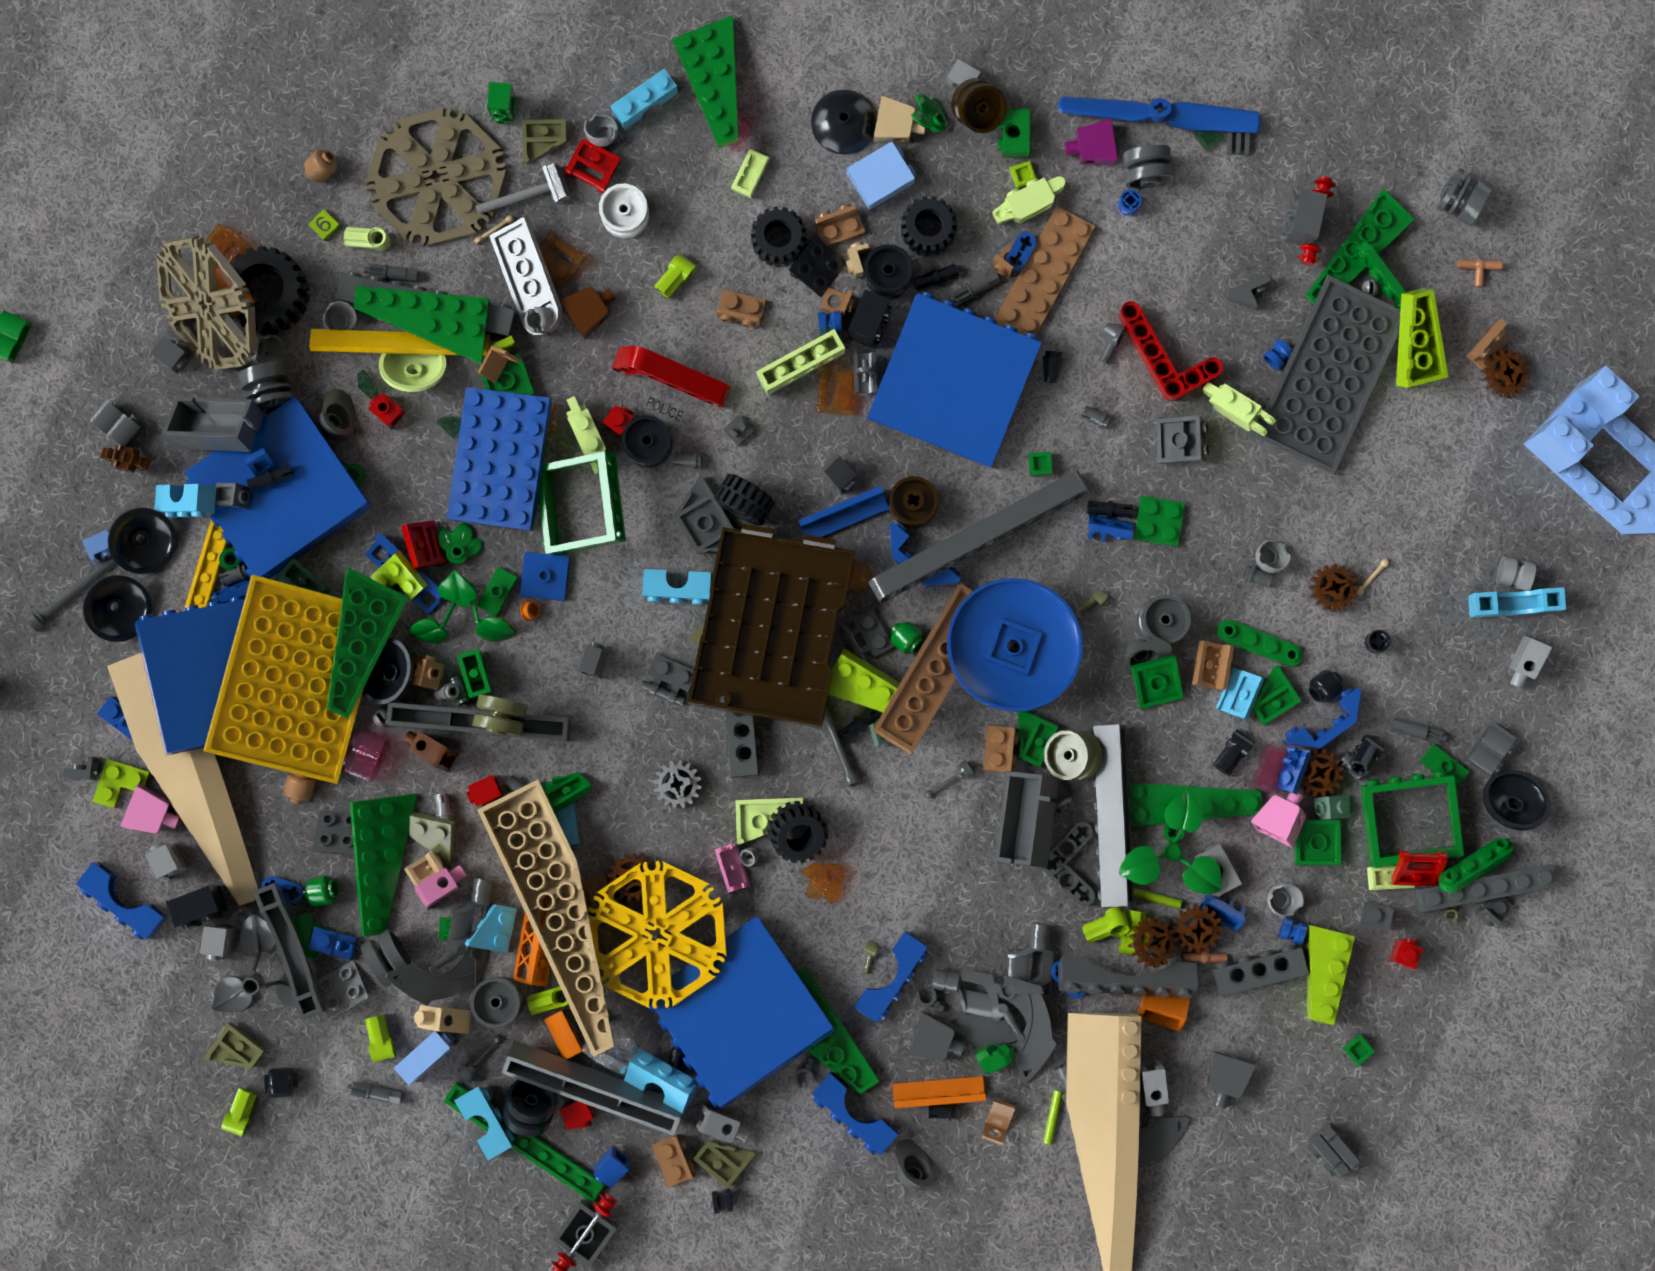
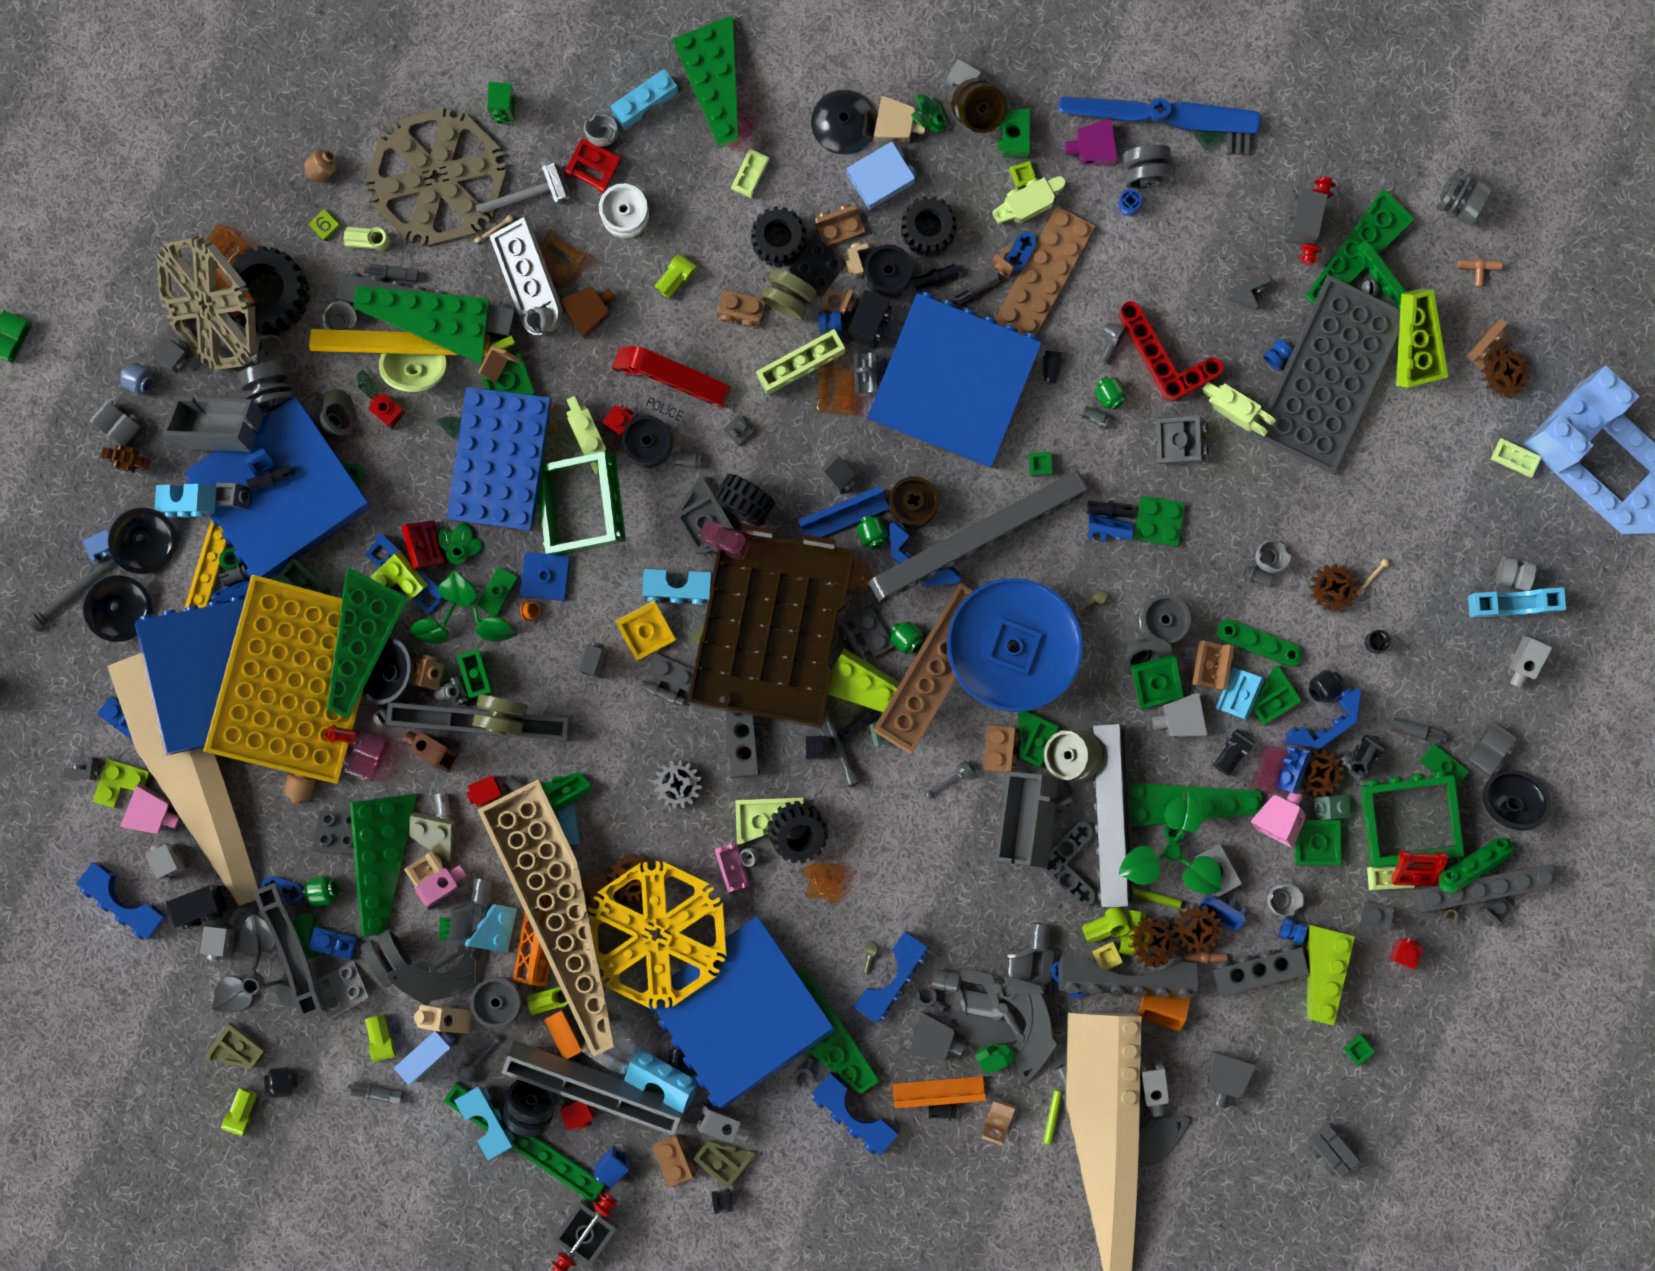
olive wing [522,119,567,163] -> none
dark grey piece [895,1139,936,1192] -> none
none -> sand blue head [120,363,155,395]
none -> red pin [325,725,356,744]
none -> yellow plate [615,600,676,661]
none -> clear pink brick [699,521,750,559]
none -> olive wheel [759,269,817,321]
none -> black brick [805,736,829,760]
none -> green head [857,515,889,550]
none -> light yellow plate [1092,942,1123,970]
none -> green head [1095,376,1128,410]
none -> light grey torso [1152,693,1207,737]
none -> yellowish green plate [1491,438,1542,478]

